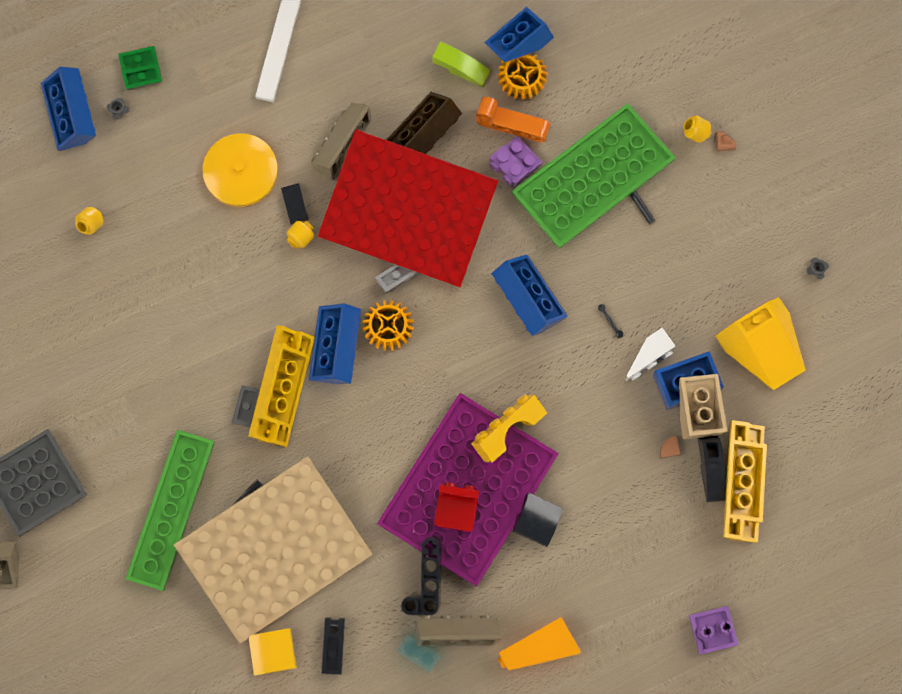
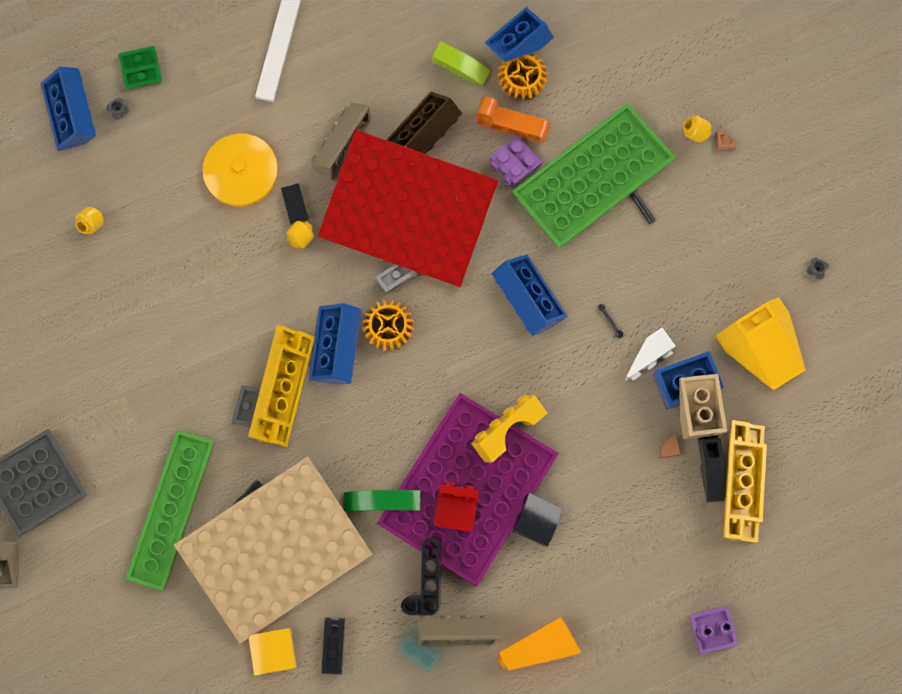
none -> green slope [344,490,421,512]

